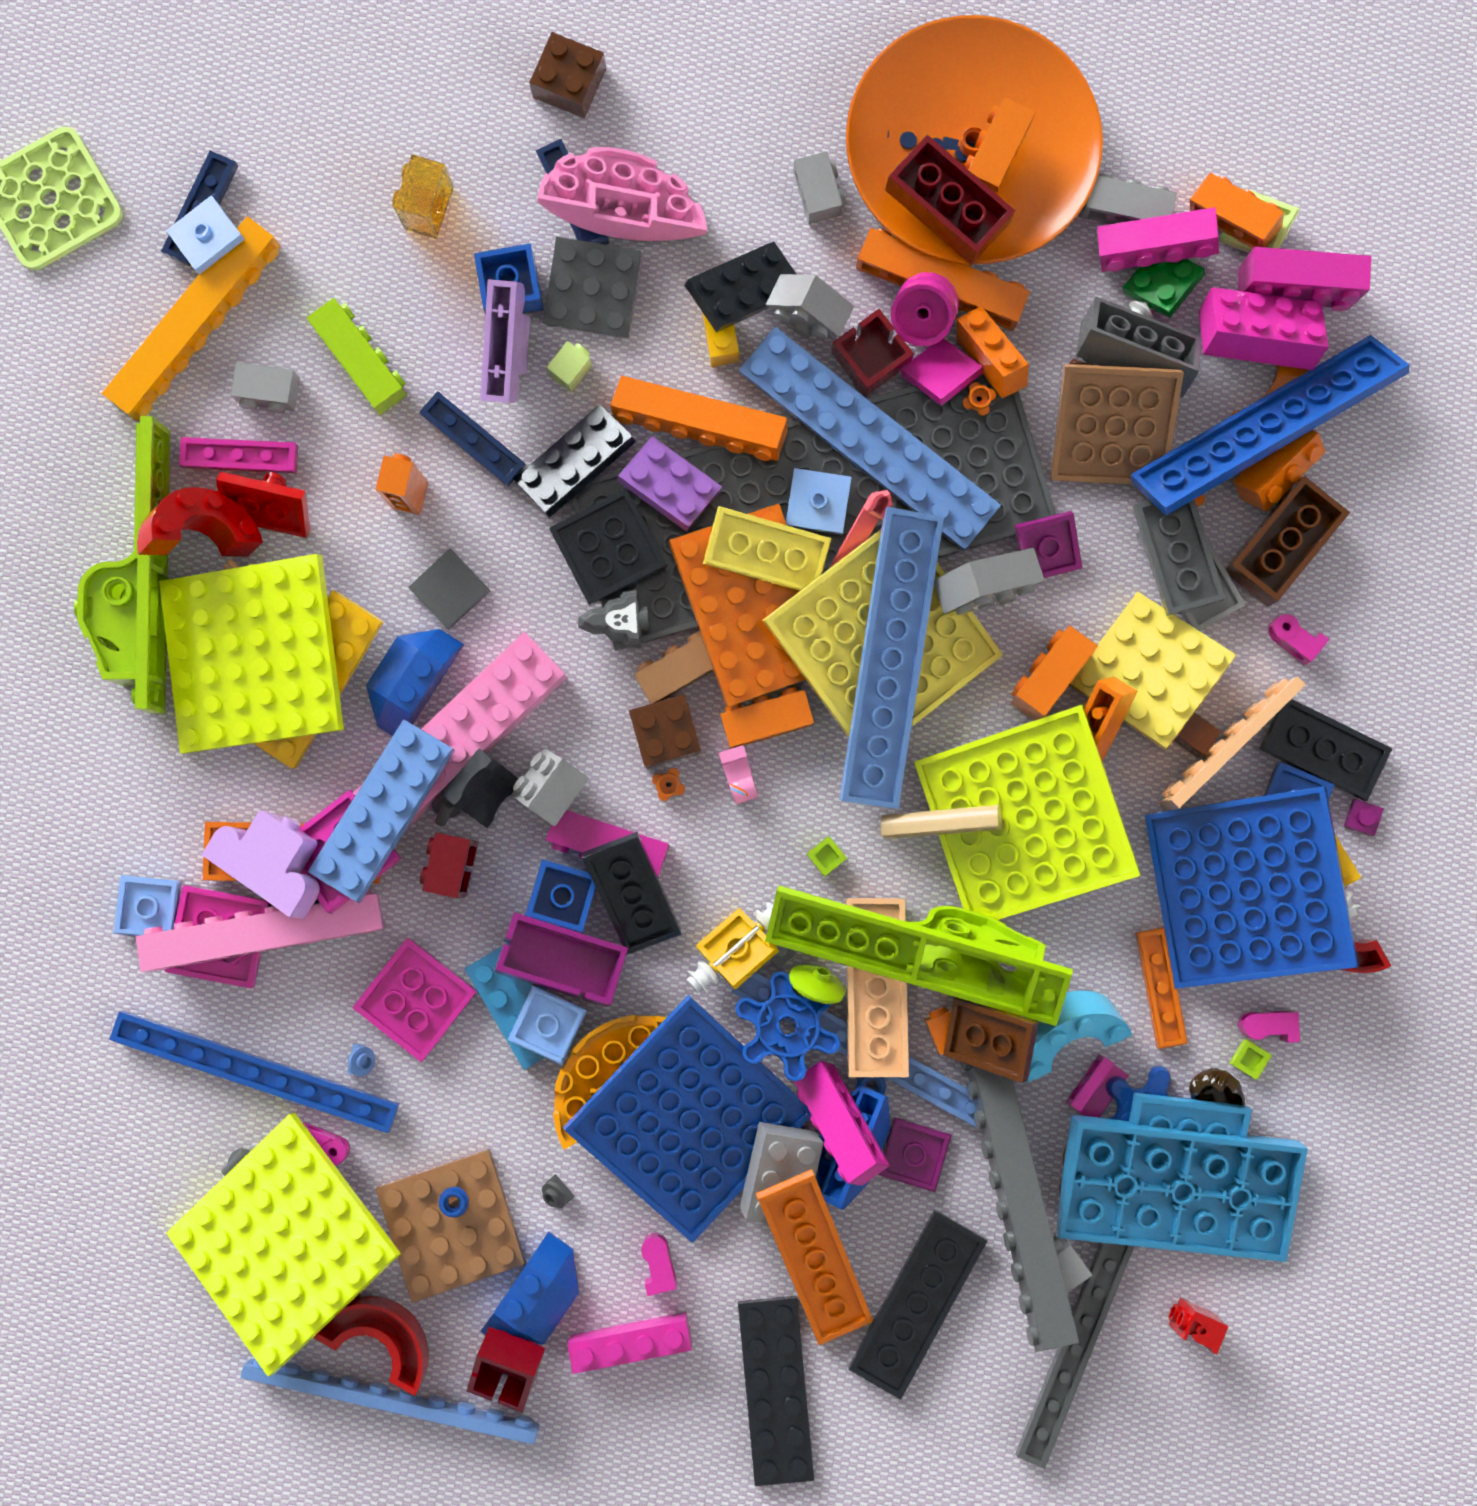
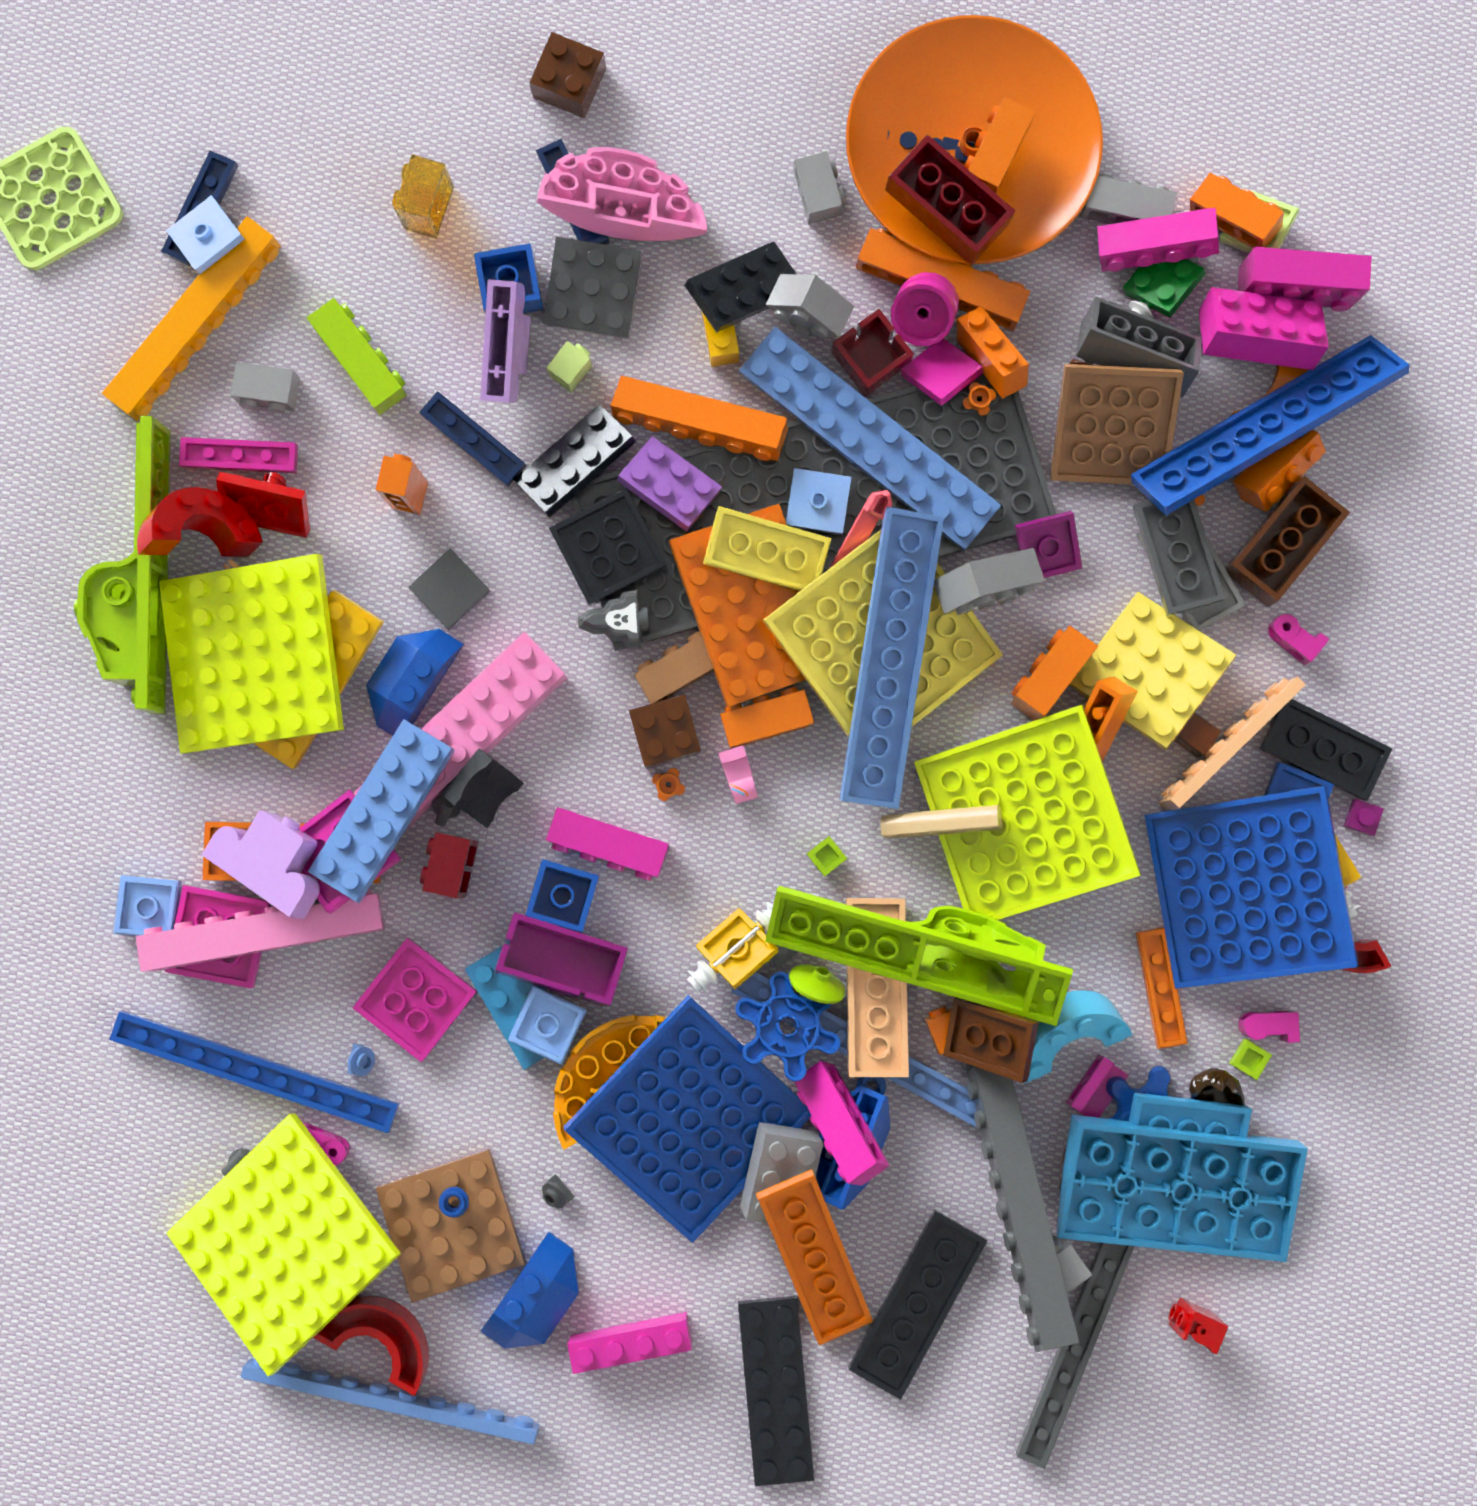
dark red piece [466,1327,545,1413] -> none
light grey brick [510,748,589,827] -> none
black plate [582,832,682,955] -> none
dark pink leg [641,1233,677,1296] -> none
magenta tile [878,1117,952,1192] -> none

